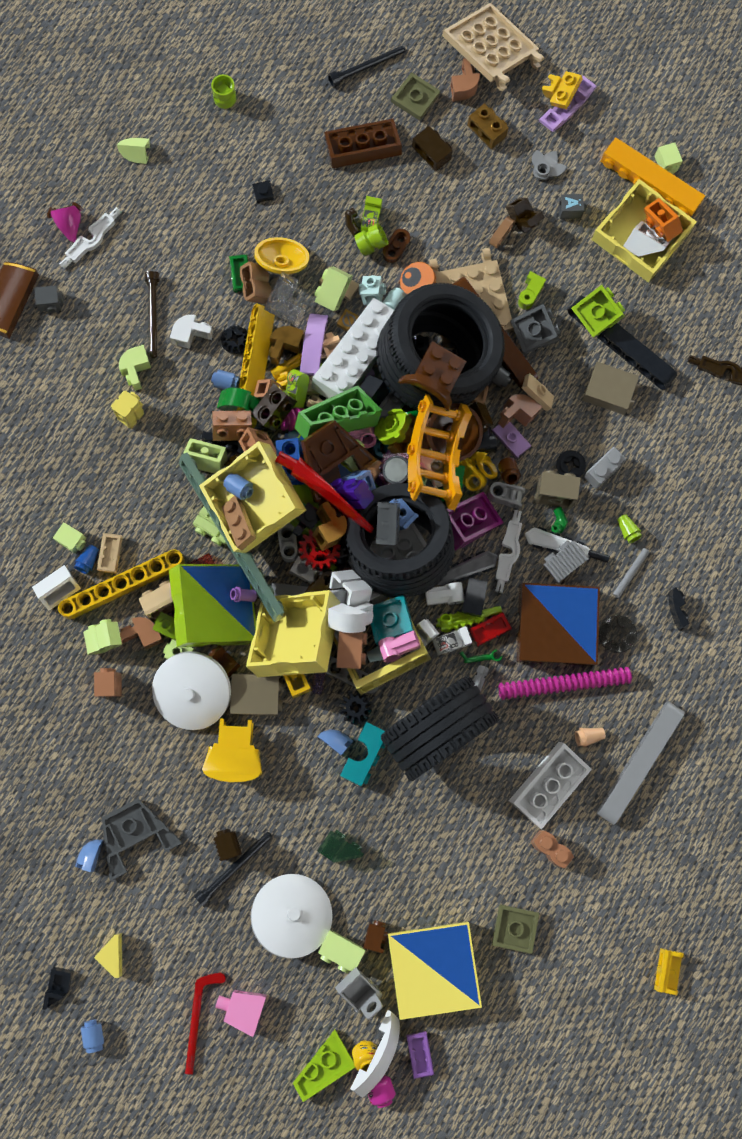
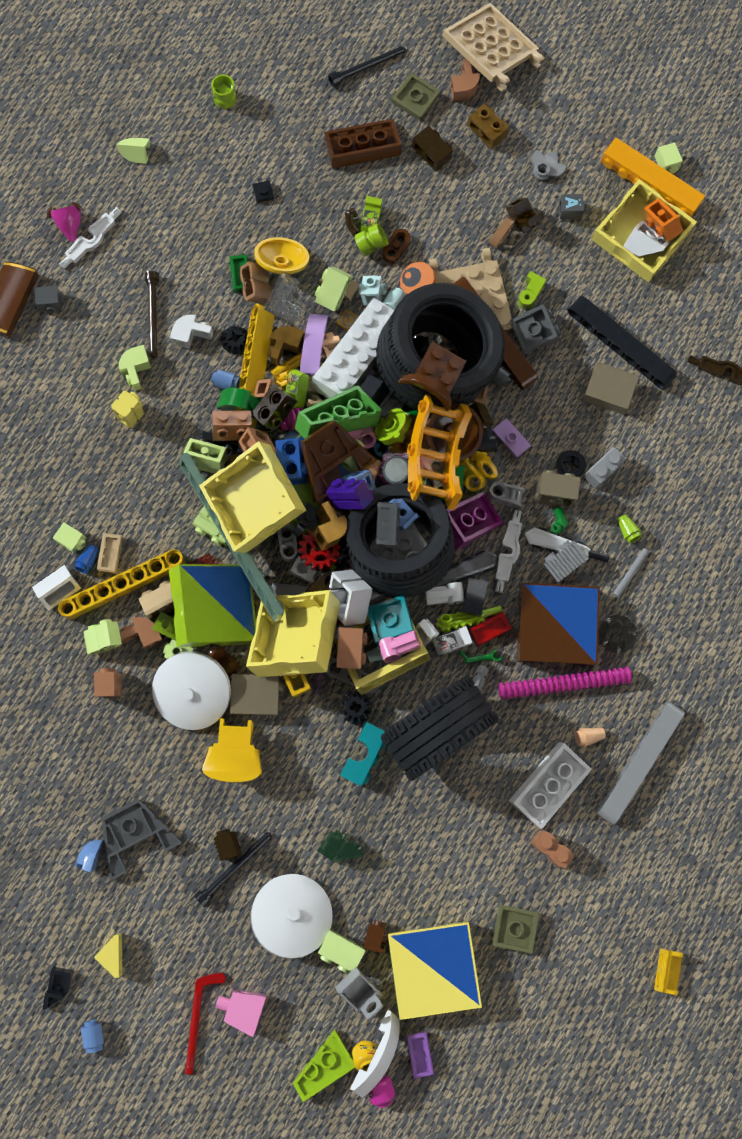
medium nougat plate [222,496,256,550] -> none
medium blue brick [223,473,254,500] -> none
medium lavender pin [230,587,257,602] -> none
red animal [275,451,374,532] -> none
medium blue brick [317,729,353,756] -> none
white brick [328,602,373,633] -> none
nougat brick [498,394,542,428] -> none
reddish brown brick [498,457,520,485] -> none
tan plate [522,373,554,411] -> none
lavender slope [539,76,596,132] -> none
yellow plate [542,71,583,110] -> none
lime plate [571,285,625,338] -> none
black slope [668,587,690,630] -> none

